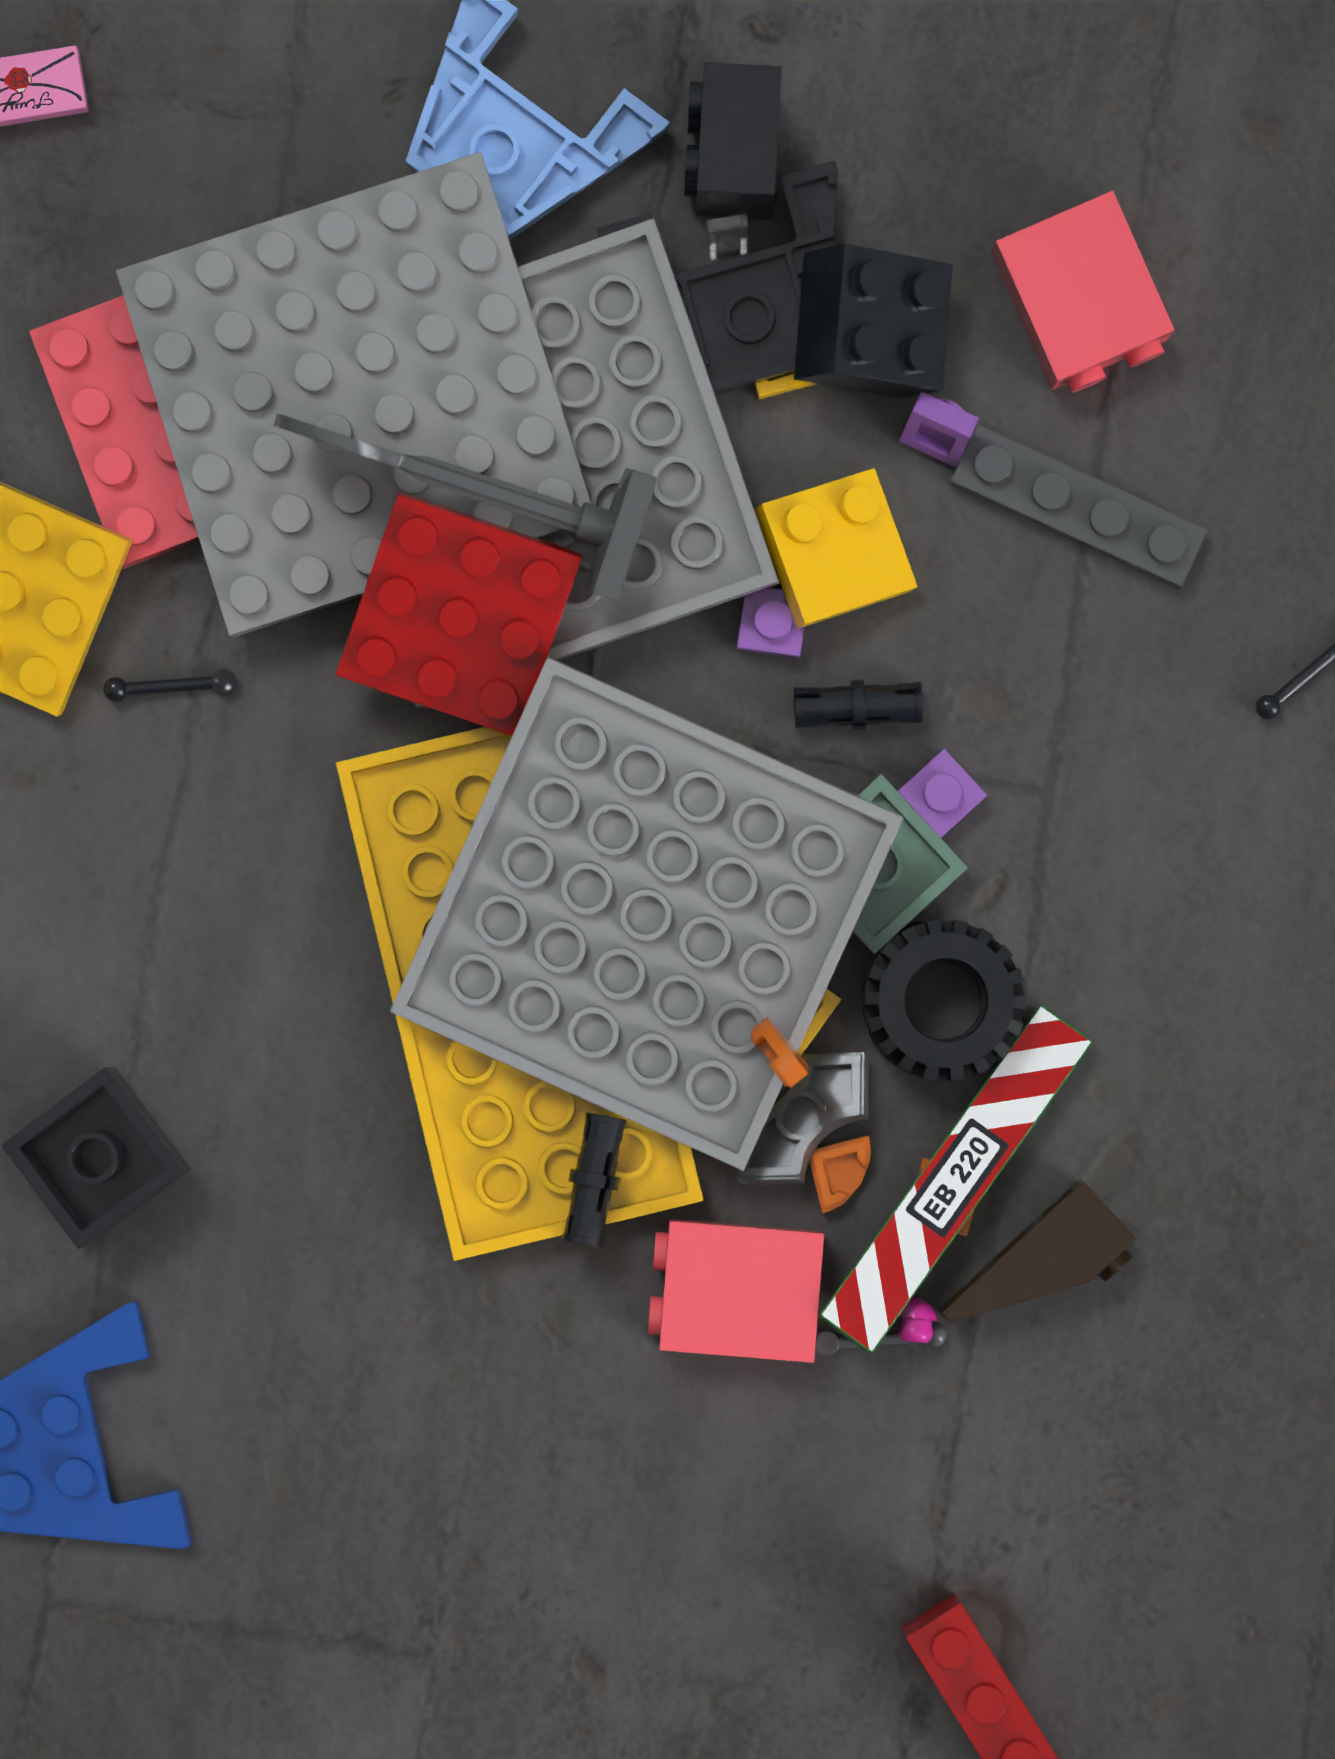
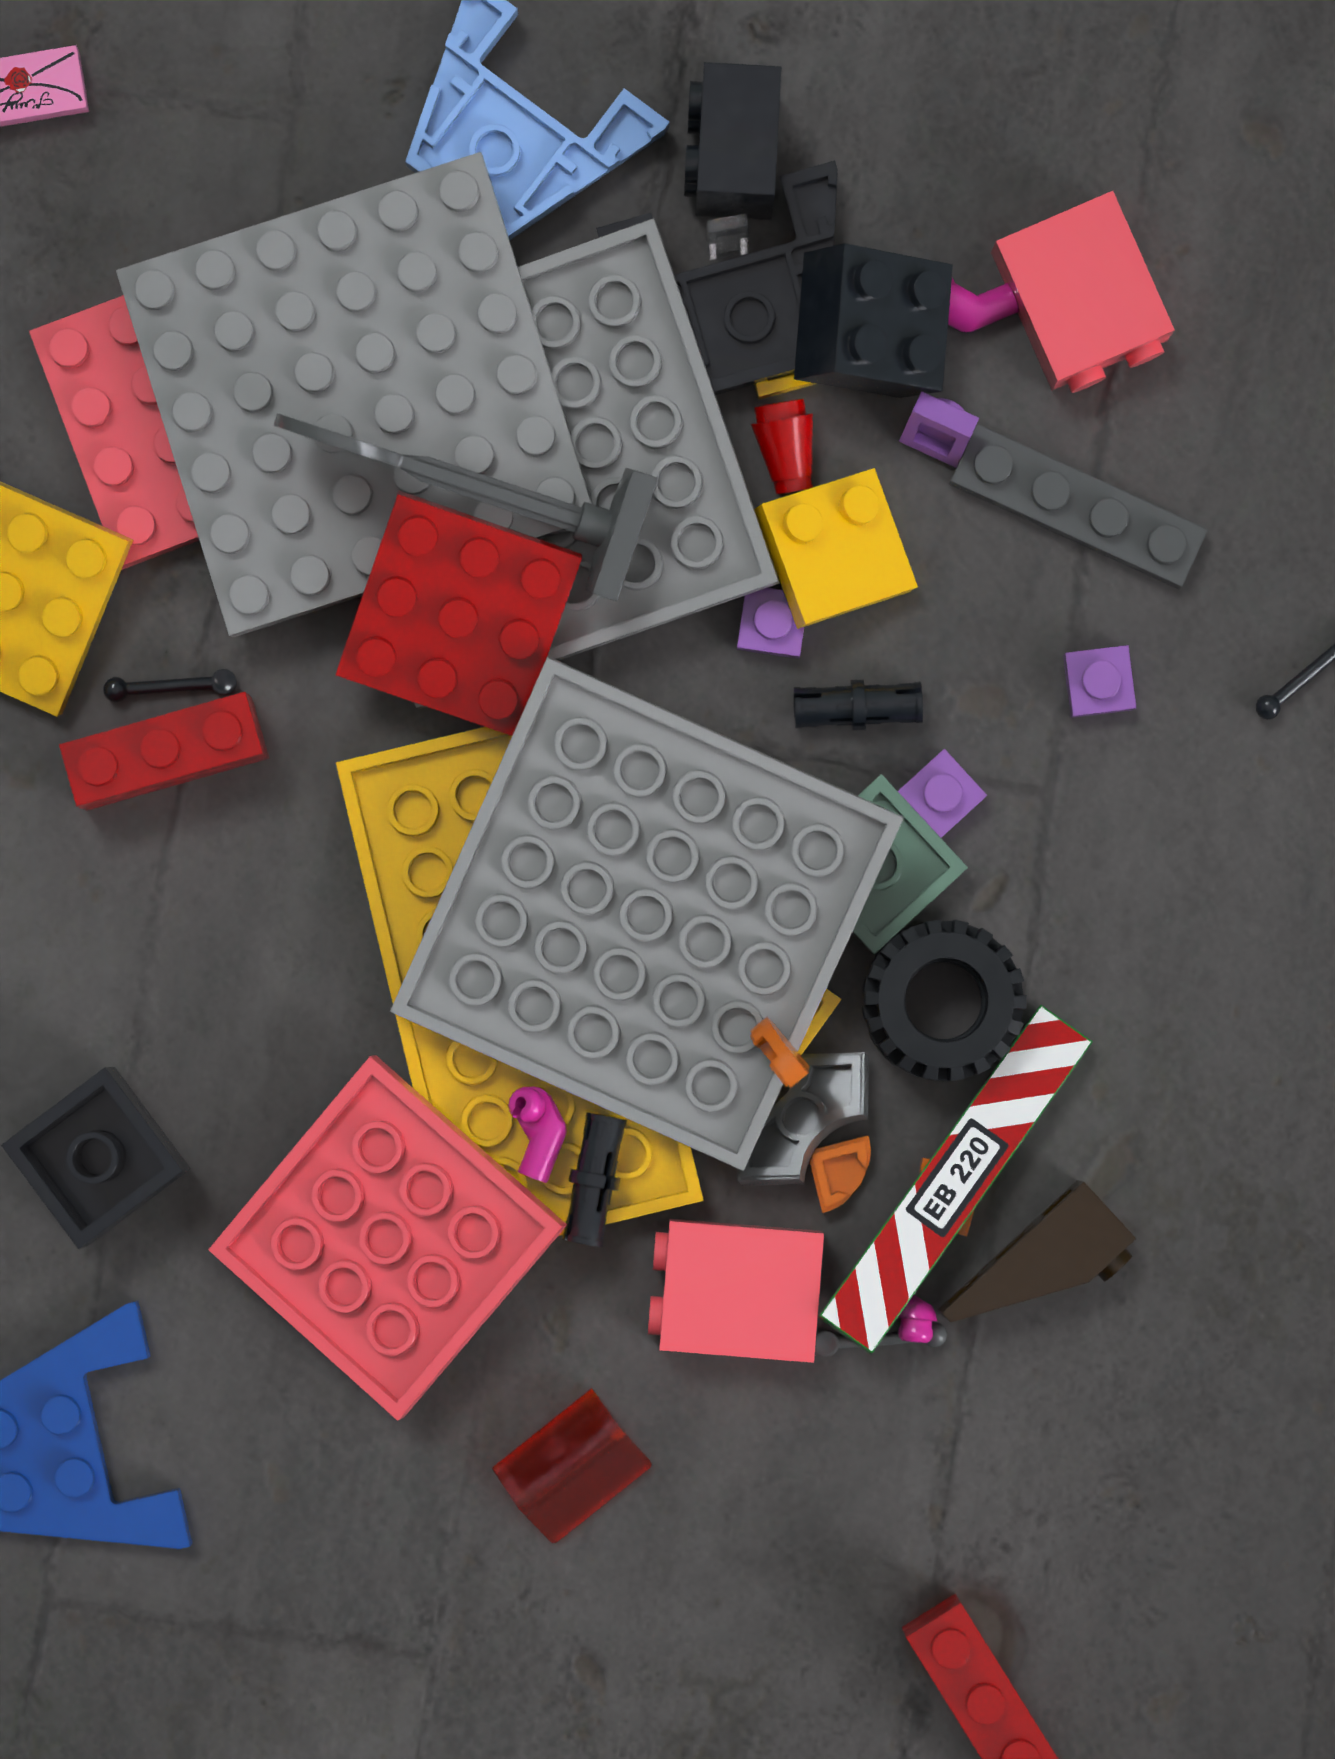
none -> red brick [59,691,269,811]
none -> coral plate [208,1055,567,1421]
none -> clear red panel [492,1388,652,1543]
none -> dark pink arm [508,1086,567,1183]
none -> red cone [750,398,813,494]
none -> dark pink arm [948,277,1019,332]
none -> medium lavender plate [1063,645,1136,718]

